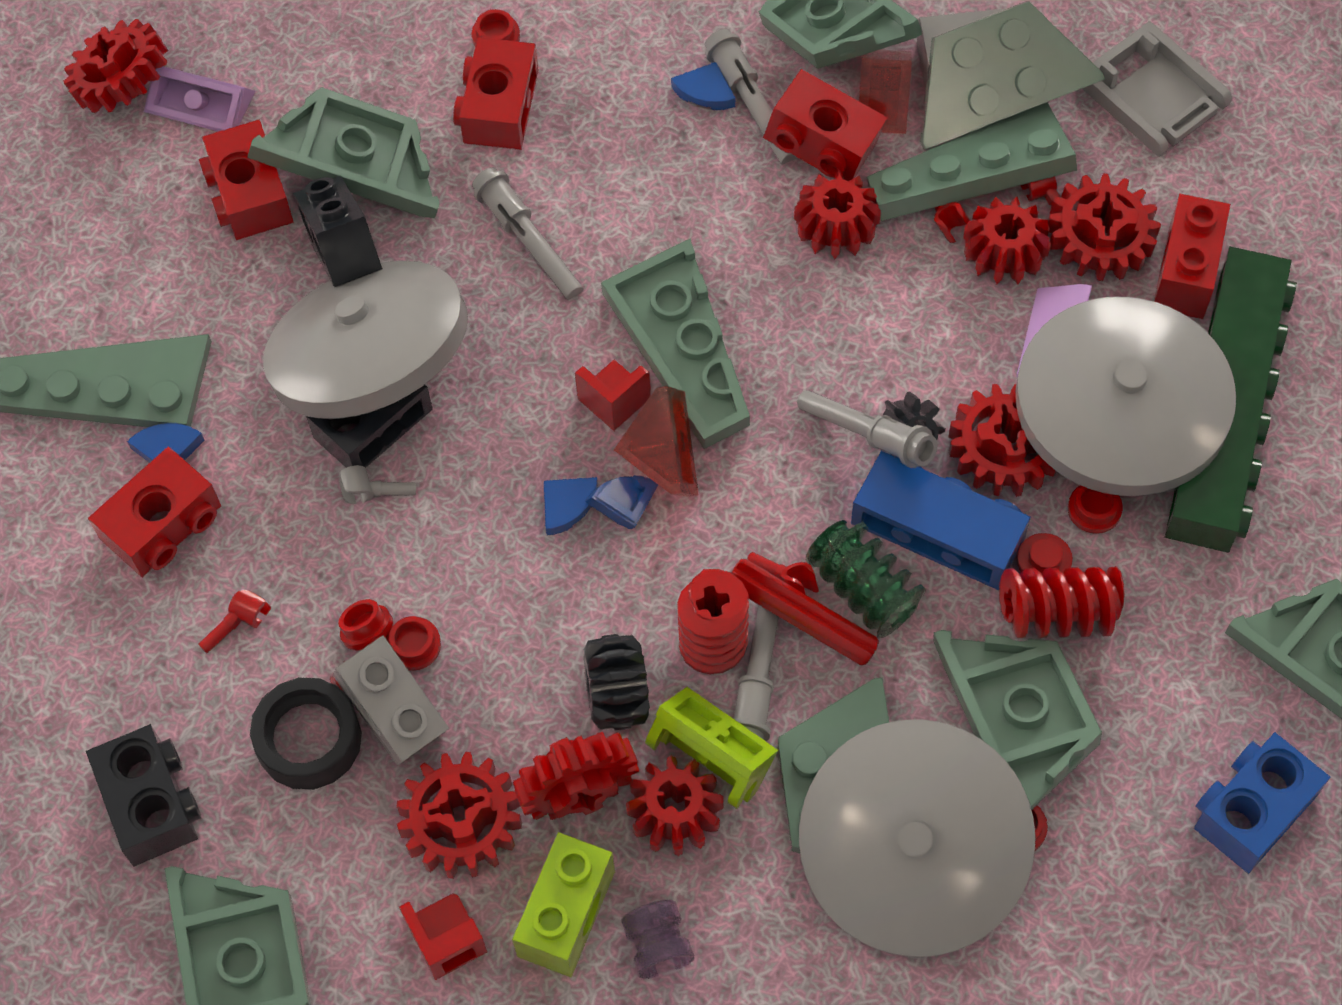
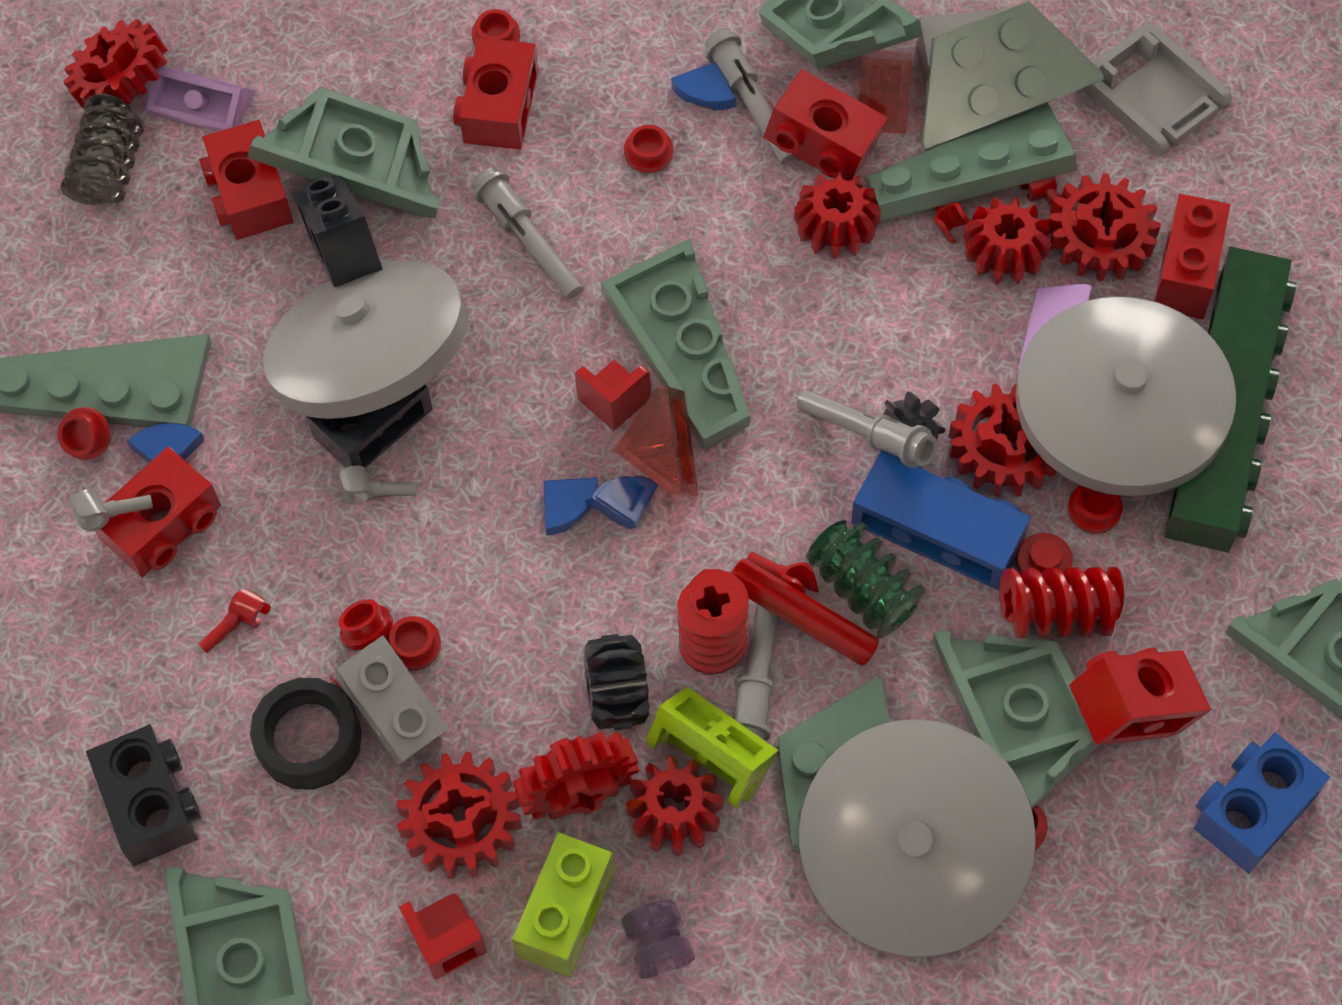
none -> red plate [57,407,111,460]
none -> clear smoke piece [60,93,145,205]
none -> light grey hand [70,489,153,532]
none -> red plate [624,124,673,173]
none -> red brick [1069,647,1212,746]

